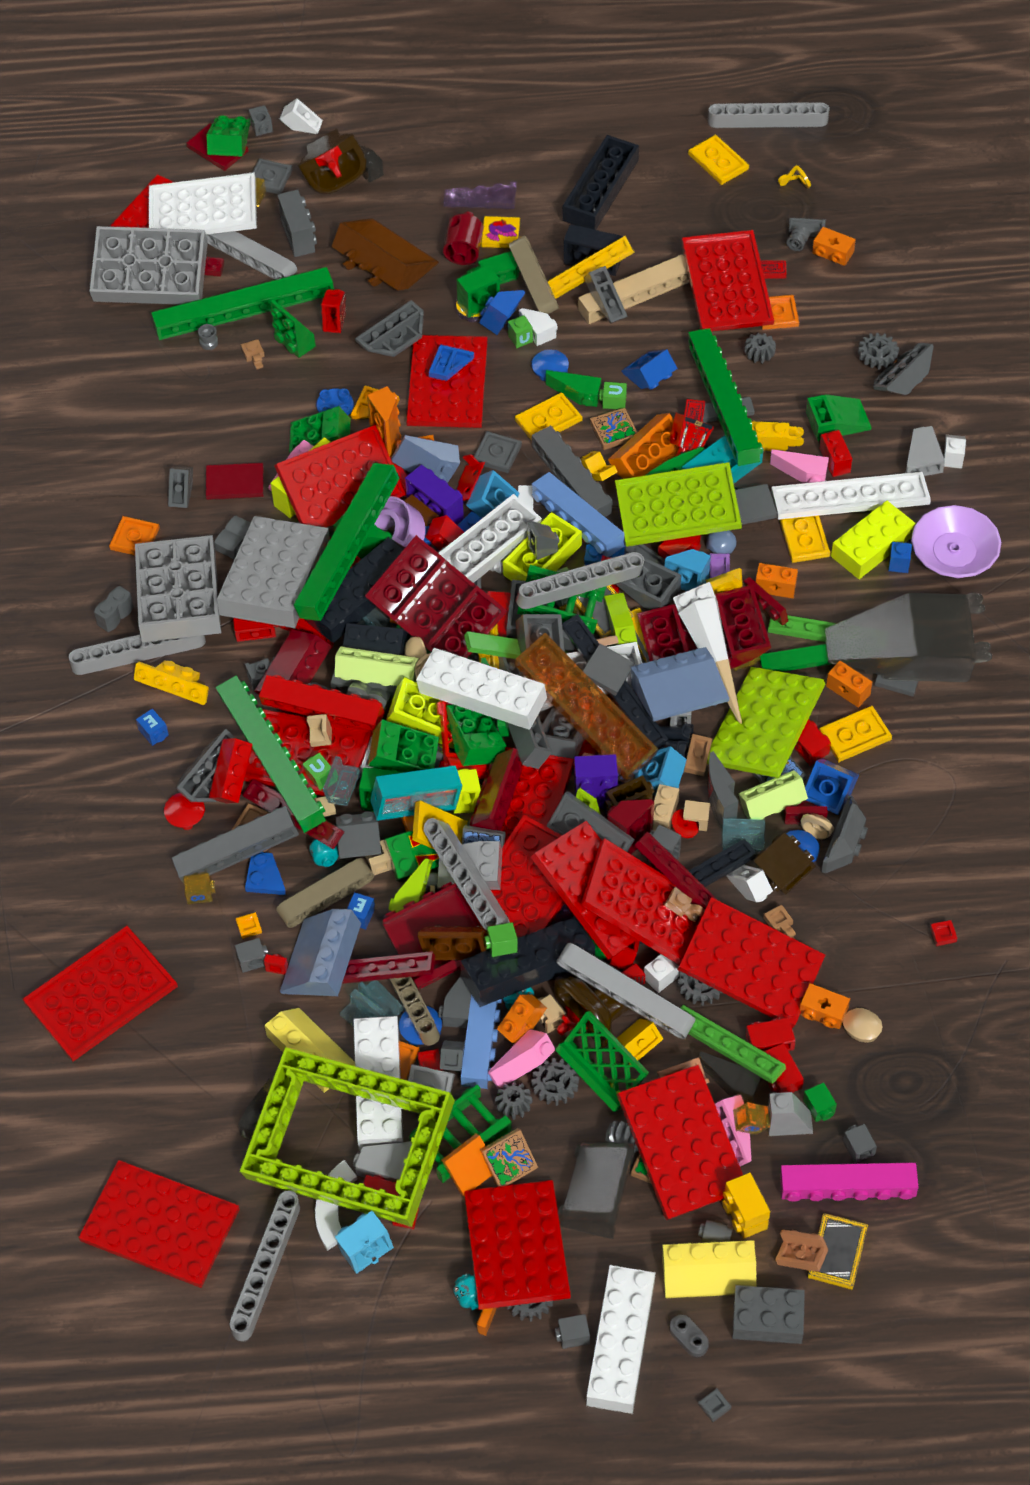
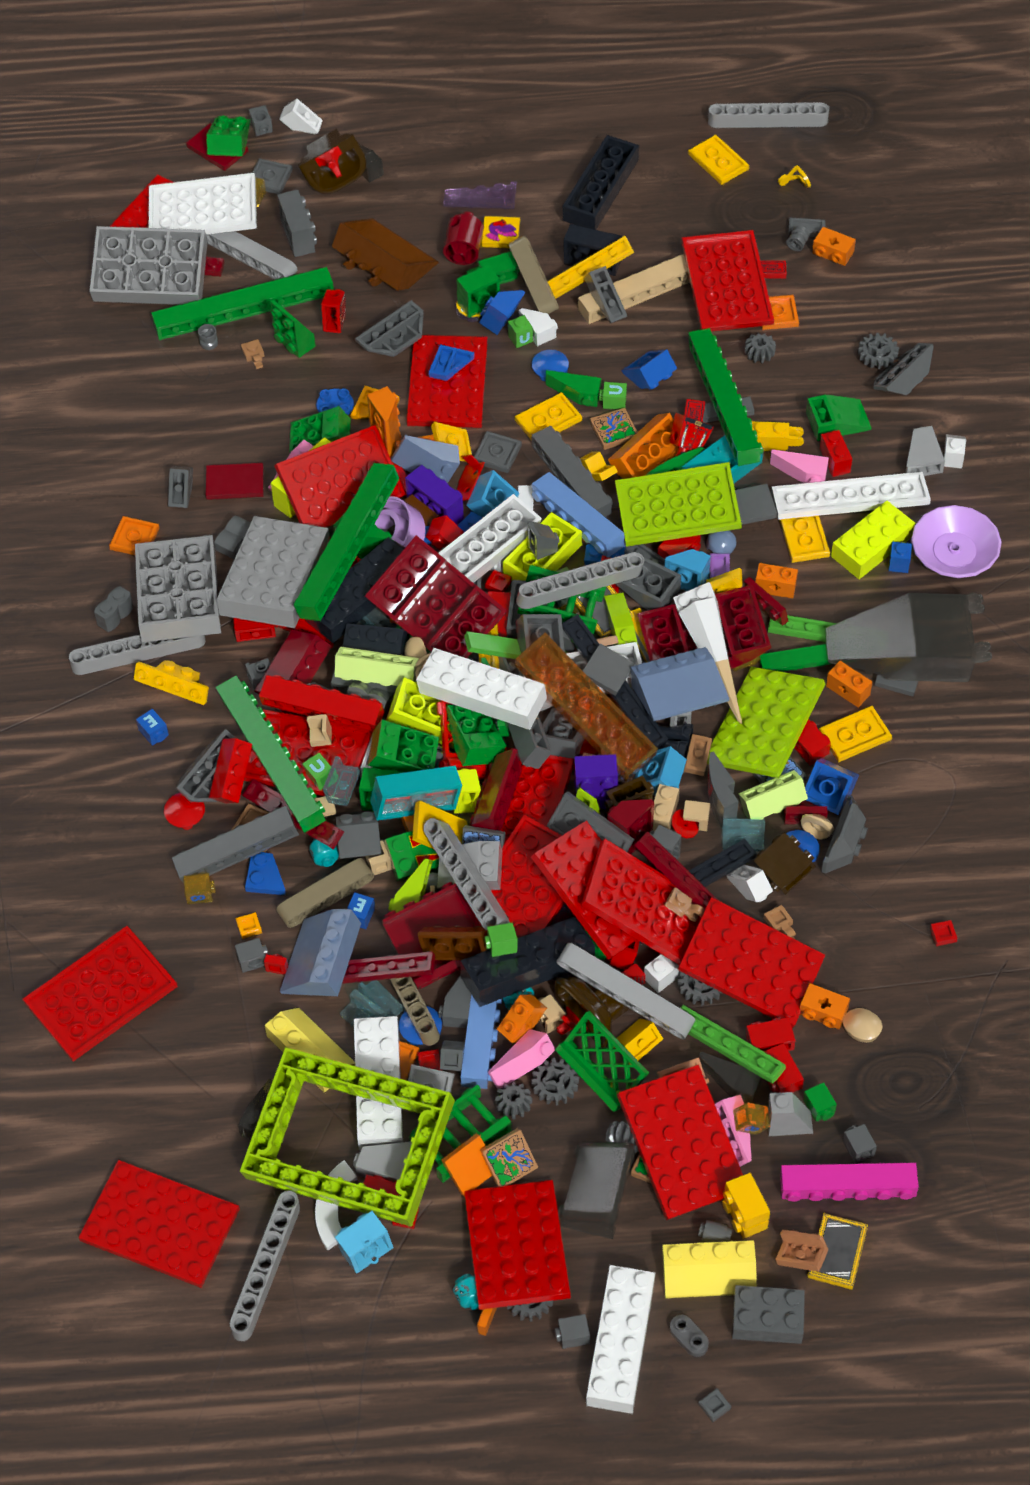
none -> yellow tile [431,422,472,462]
none -> red plate [485,570,512,592]

